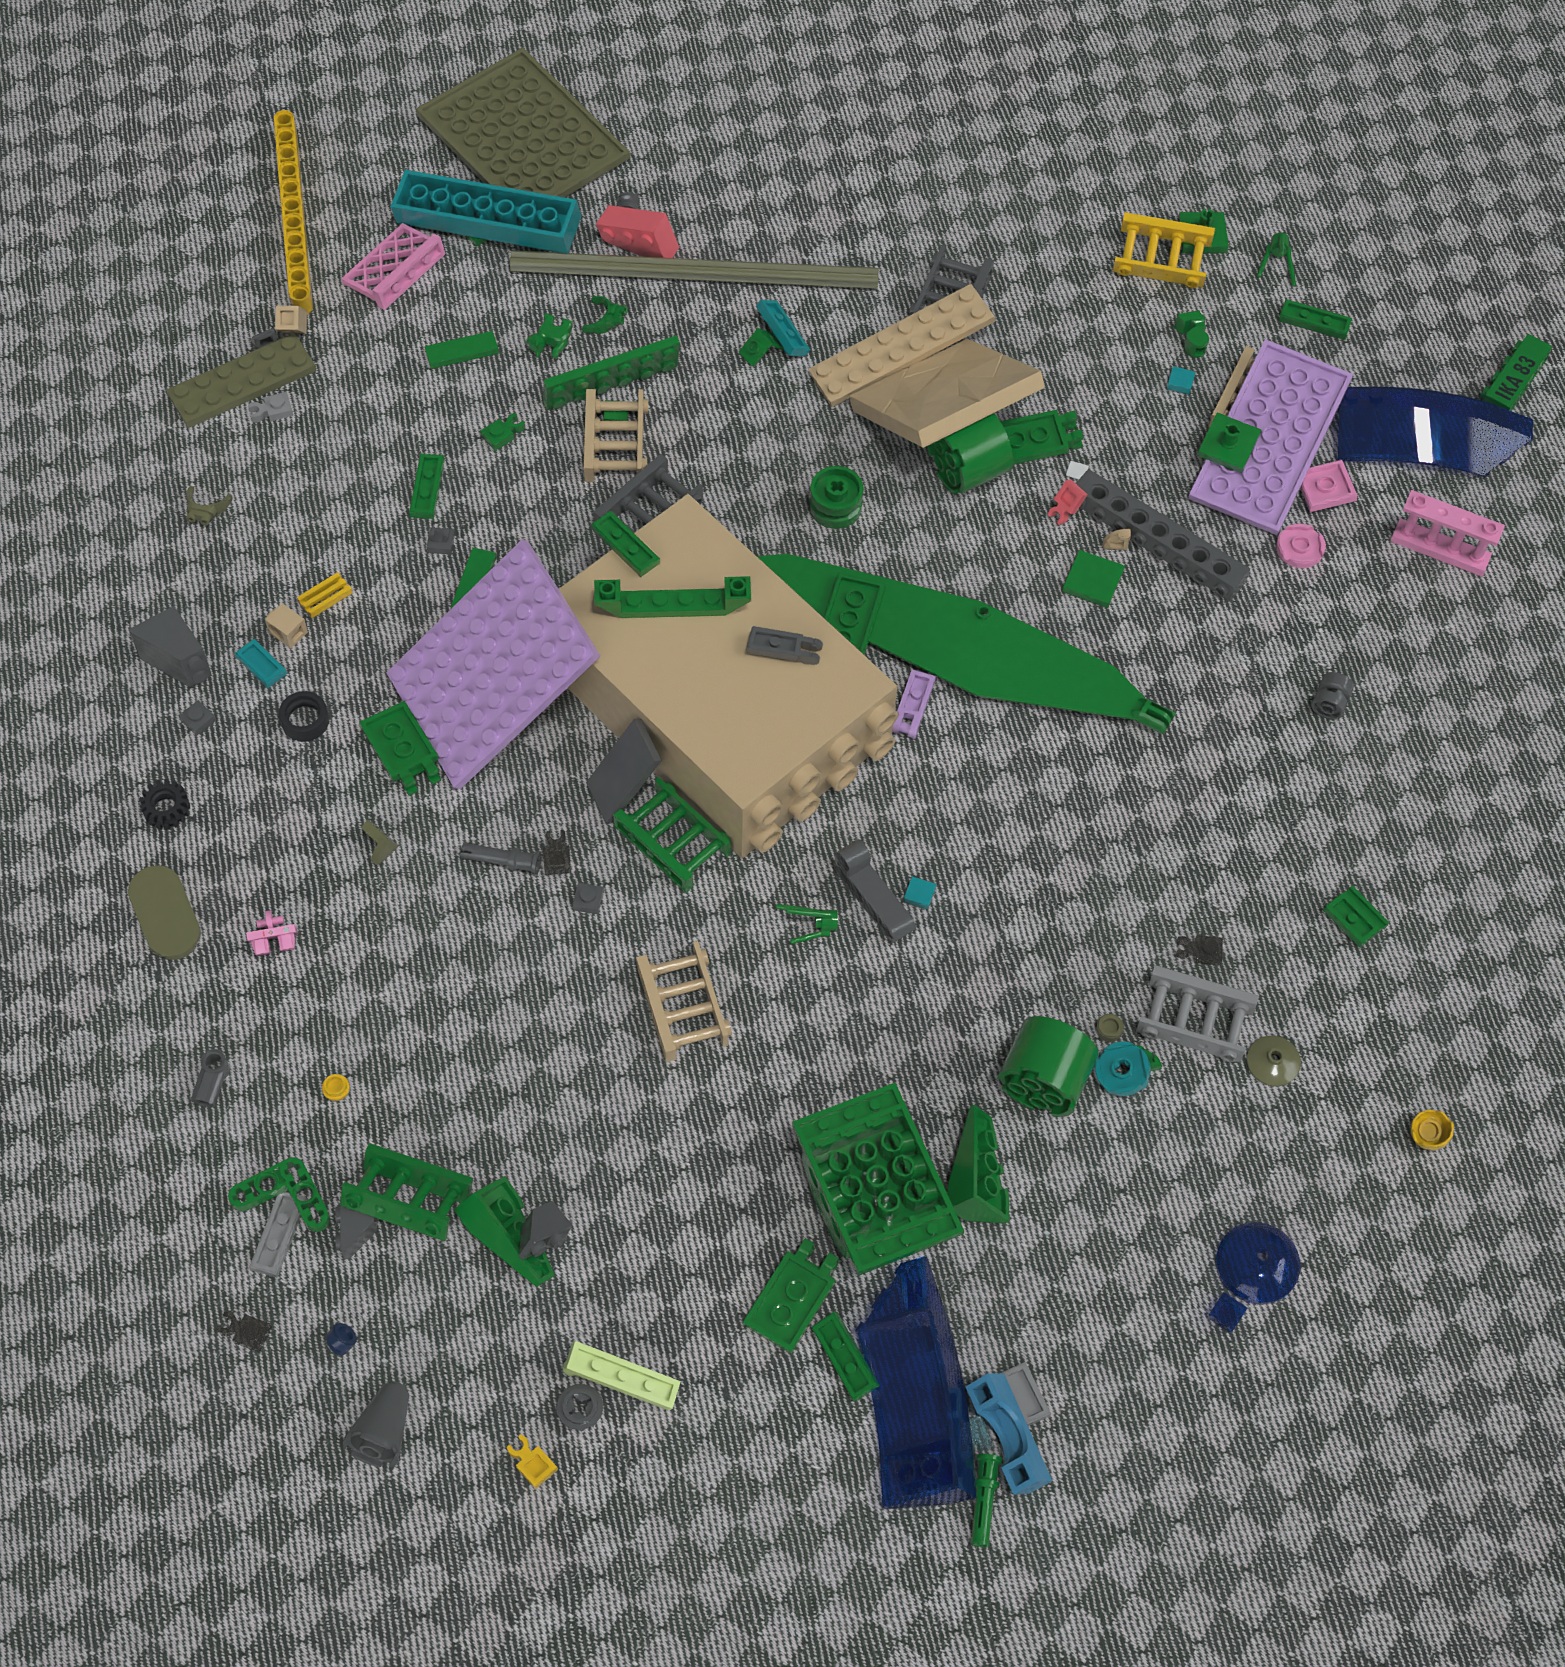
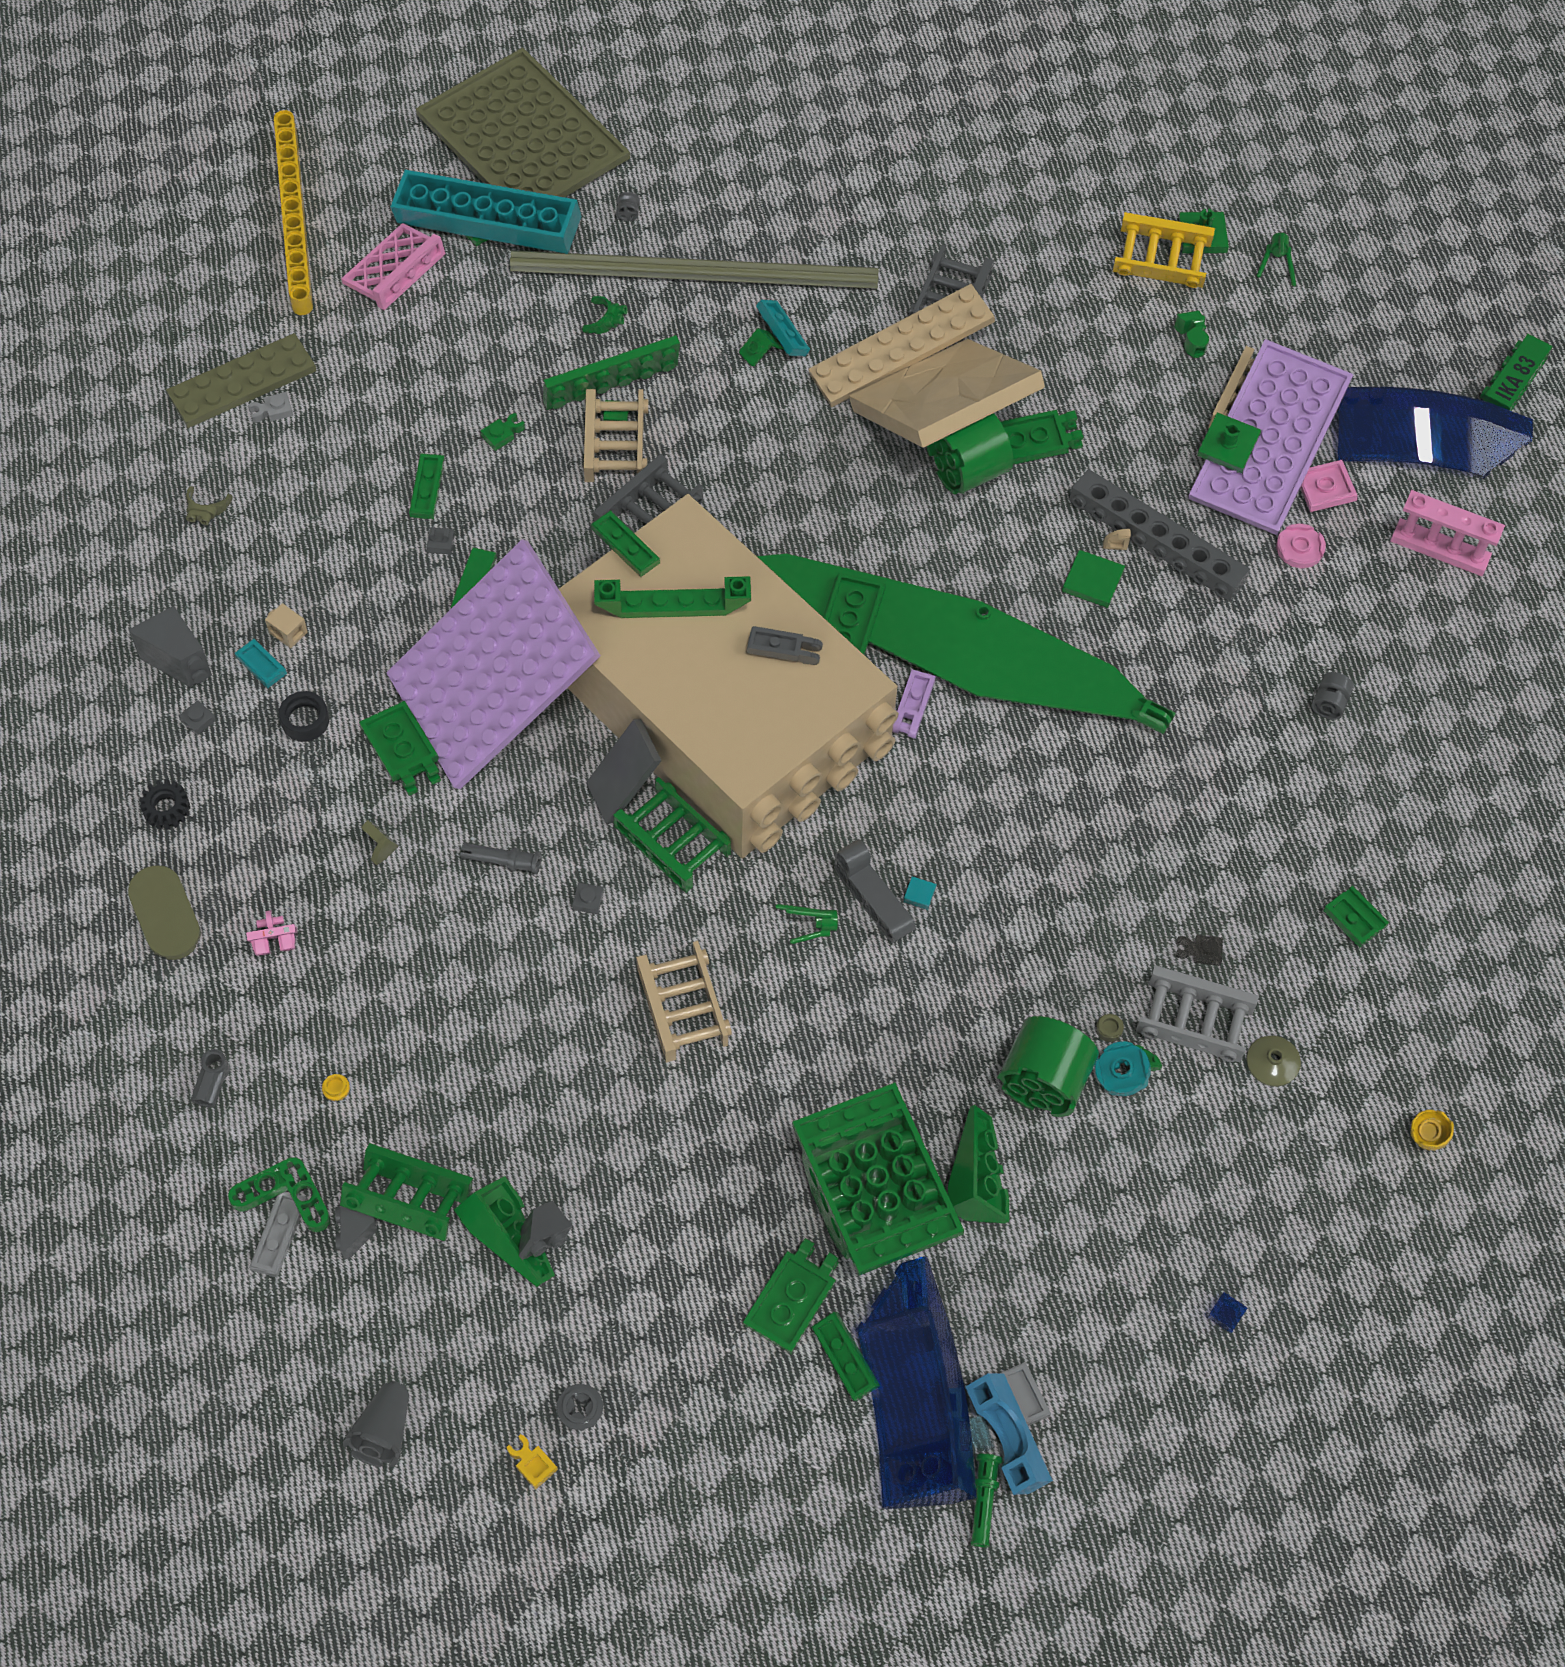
clear smoke plate [216,1312,272,1353] -> none
dark grey slope [251,328,278,350] -> none
tan brick [275,306,307,334] -> none
yellow tile [297,572,353,618] -> none
dark blue tile [326,1323,357,1356] -> none
green tile [424,331,499,369] -> none
green animal [526,313,573,359] -> none
clear smoke plate [543,830,571,875] -> none
yellowish green piece [563,1341,681,1411] -> none
coral wedge [596,205,679,258] -> none
green wheel [809,466,864,529] -> none
coral plate [1048,479,1088,525] -> none
white sticker [1066,461,1089,479] -> none
teal tile [1167,366,1196,395] -> none
clear blue dish [1216,1222,1301,1305] -> none
green tile [1278,299,1352,340] -> none

